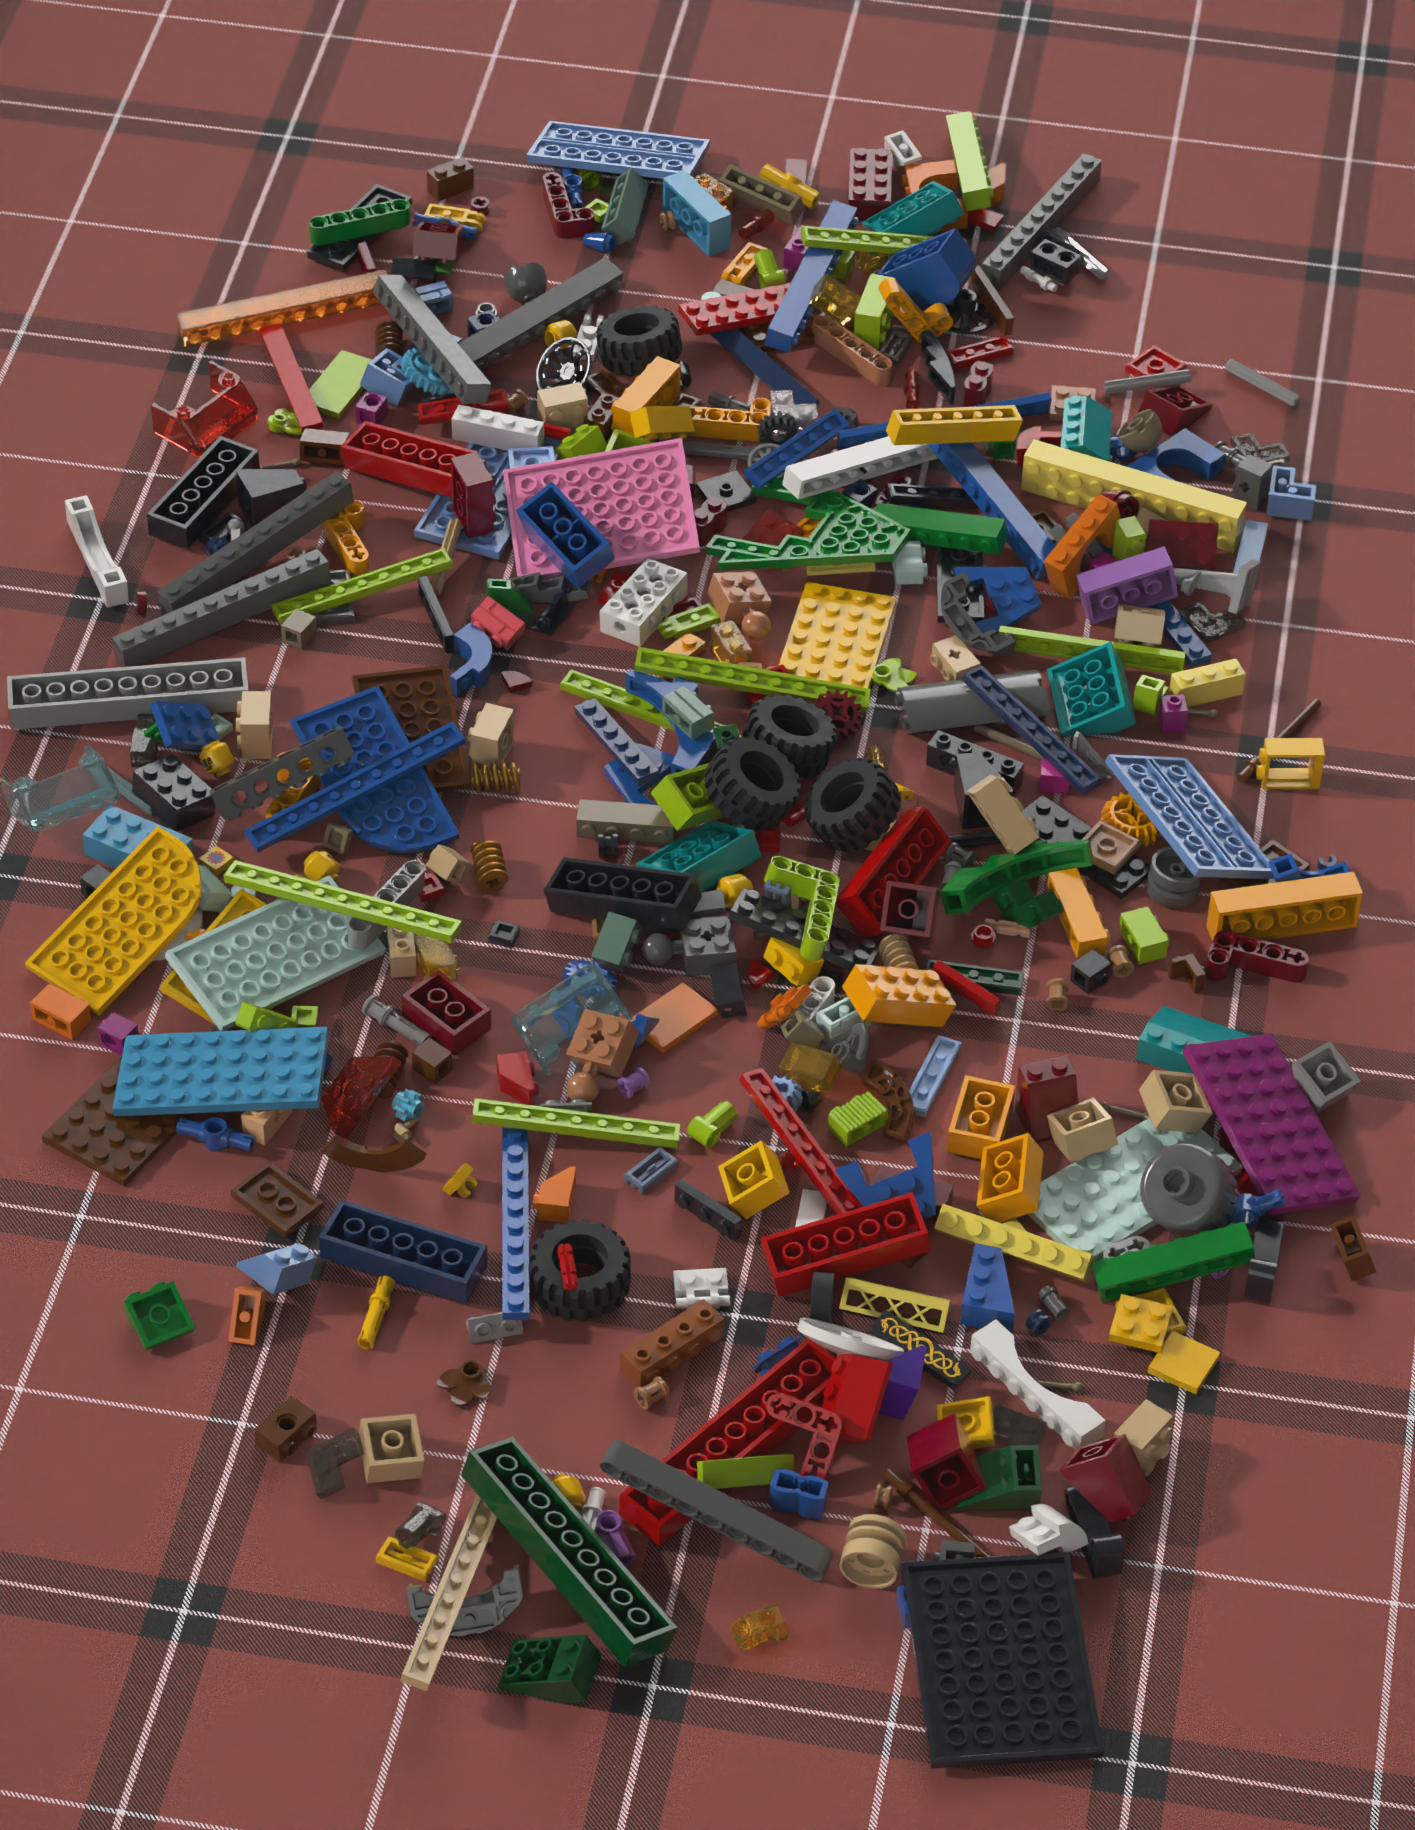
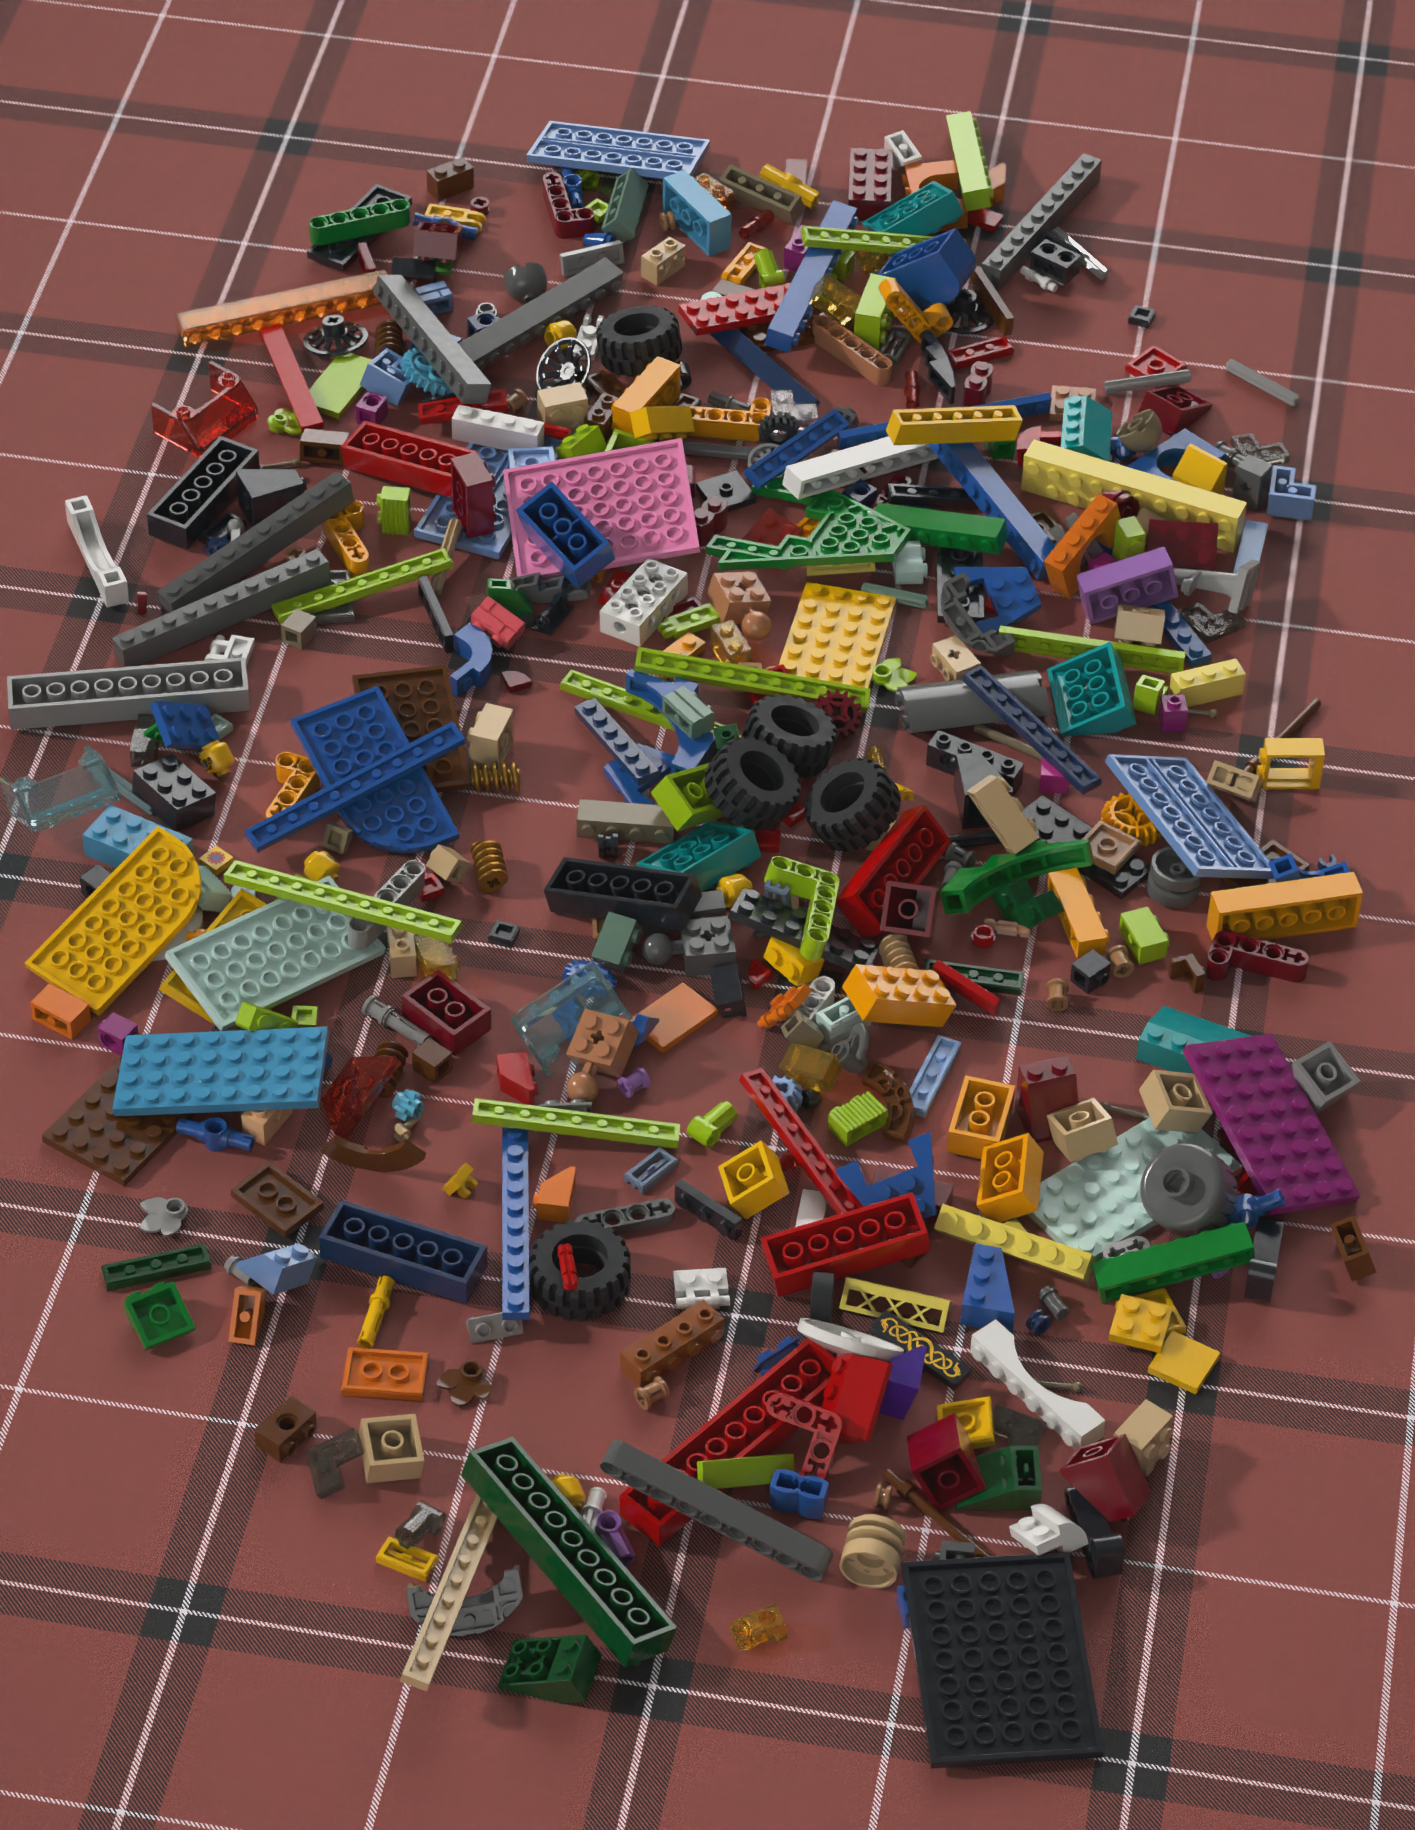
dark grey brick [209,726,355,821] -> none
tan brick [236,691,273,759] -> none
light grey tile [1072,731,1115,781] -> none
none -> dark green tile [101,1243,212,1291]
none -> light grey plate [139,1197,188,1237]
none -> white plate [204,635,255,666]
none -> light grey pin [224,1256,256,1286]
none -> black wheel [303,315,368,357]
none -> orange tile [341,1347,429,1401]
none -> lime brick [376,486,412,536]
none -> light grey plate [559,240,624,277]
none -> dark grey beam [575,1199,675,1234]
none -> tan brick [641,237,686,286]
none -> sand green axle [861,582,929,609]
none -> black tile [1128,305,1156,329]
none -> yellow slope [1172,444,1227,495]
none -> tan brick [1206,760,1264,803]

